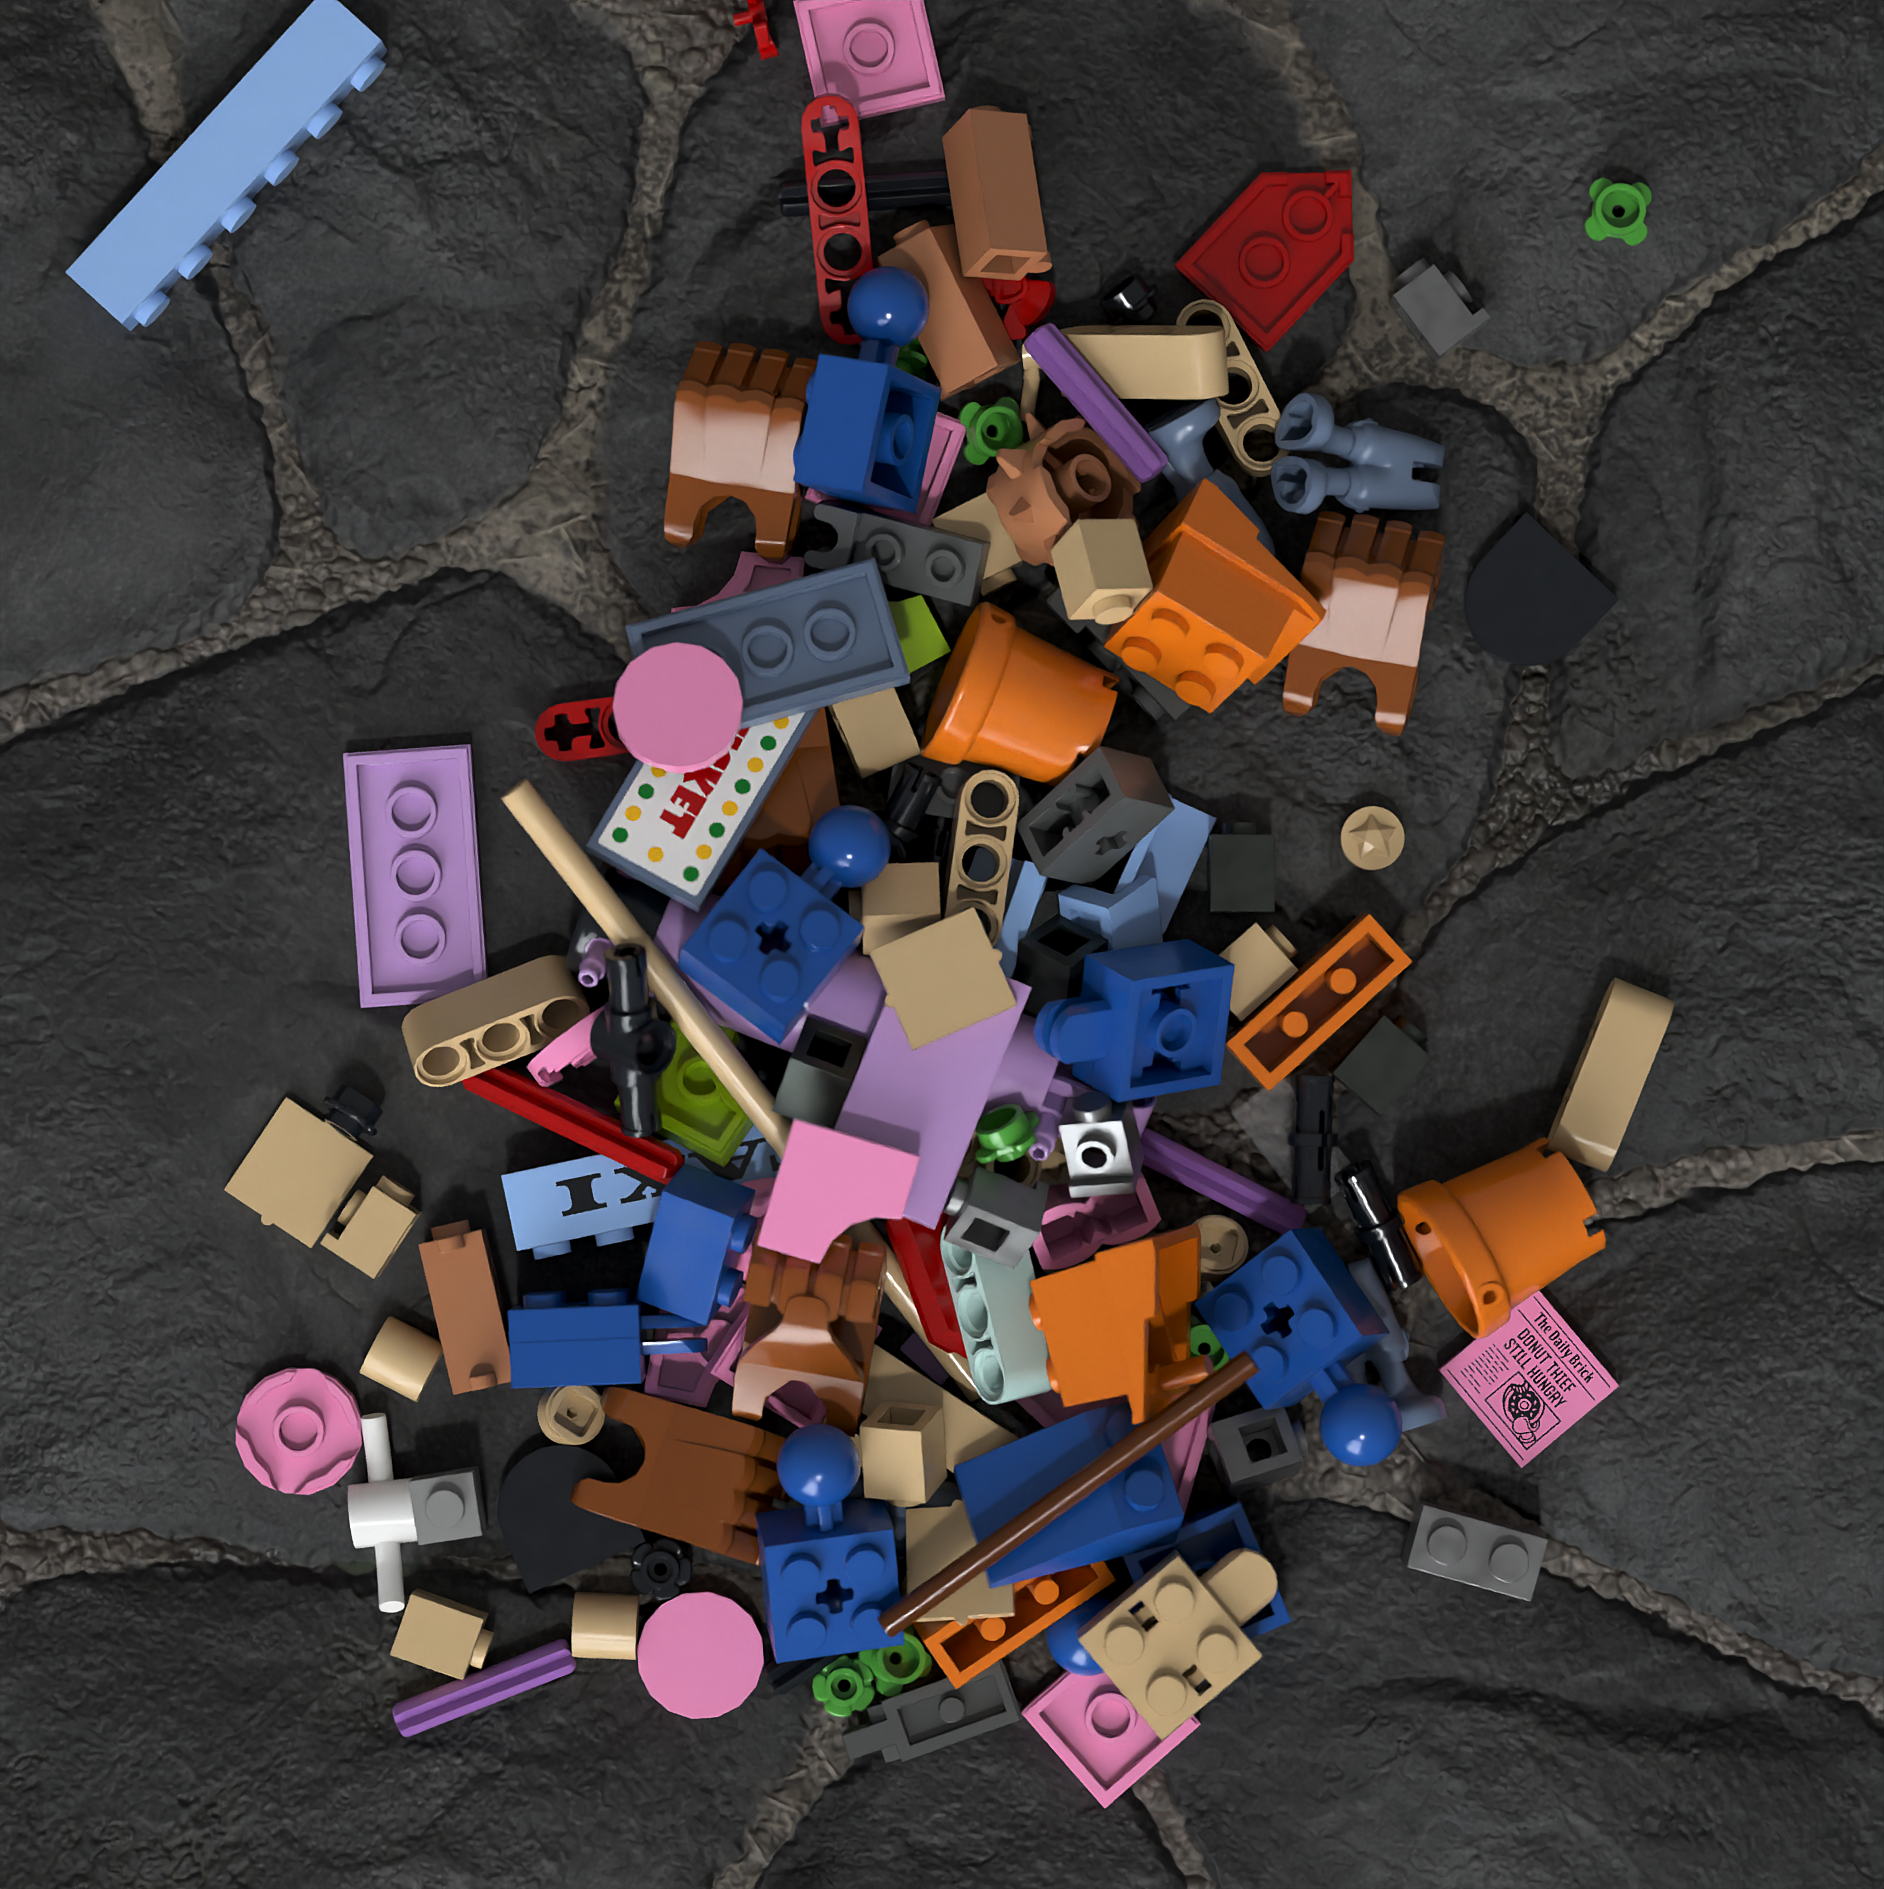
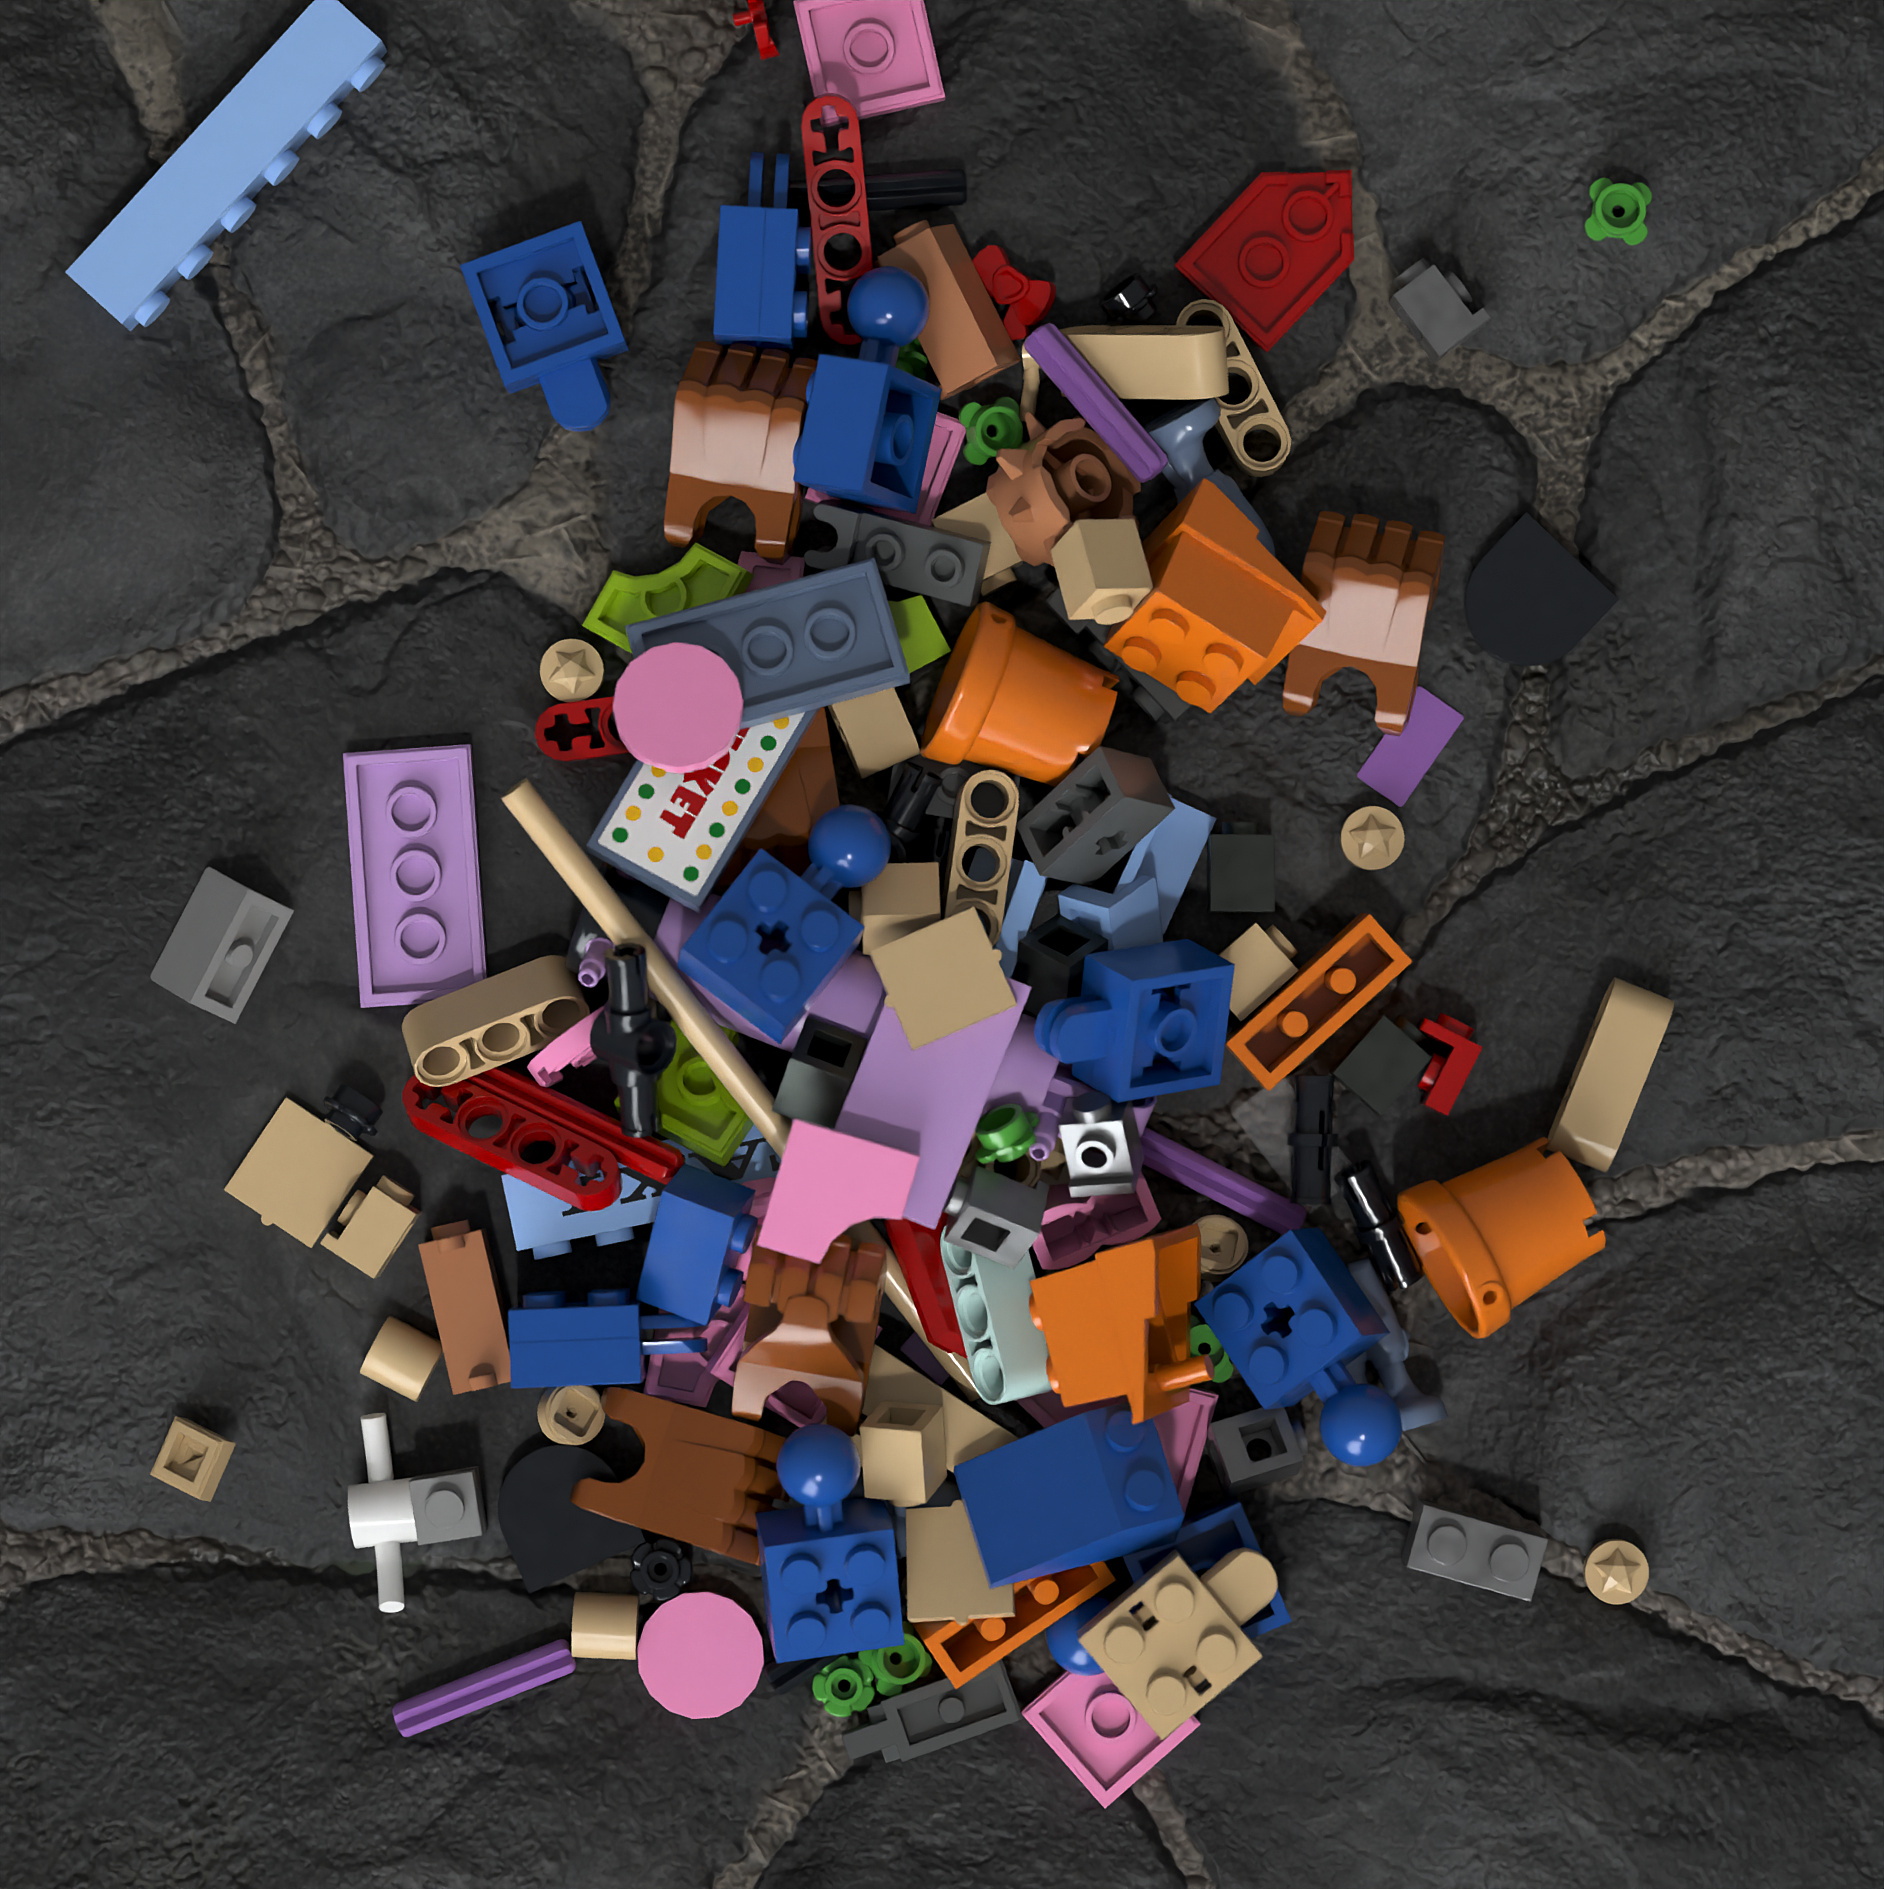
bright pink tile [236,1367,363,1495] -> none
tan brick [390,1588,494,1680] -> none
reddish brown piece [877,1350,1260,1638] -> none
nougat brick [942,105,1052,281] -> none
sand blue piece [1271,393,1445,515] -> none
bright pink tile [1438,1291,1619,1468] -> none
none -> light grey panel [150,867,294,1024]
none -> tan tile [150,1416,236,1502]
none -> red beam [402,1075,623,1211]
none -> blue brick [460,221,629,432]
none -> tan tile [540,639,605,703]
none -> lime tile [582,542,754,654]
none -> blue brick [713,152,813,354]
none -> medium lavender sticker [1357,686,1464,807]
none -> red bracket [1416,1012,1483,1116]
none -> tan tile [1583,1539,1649,1605]

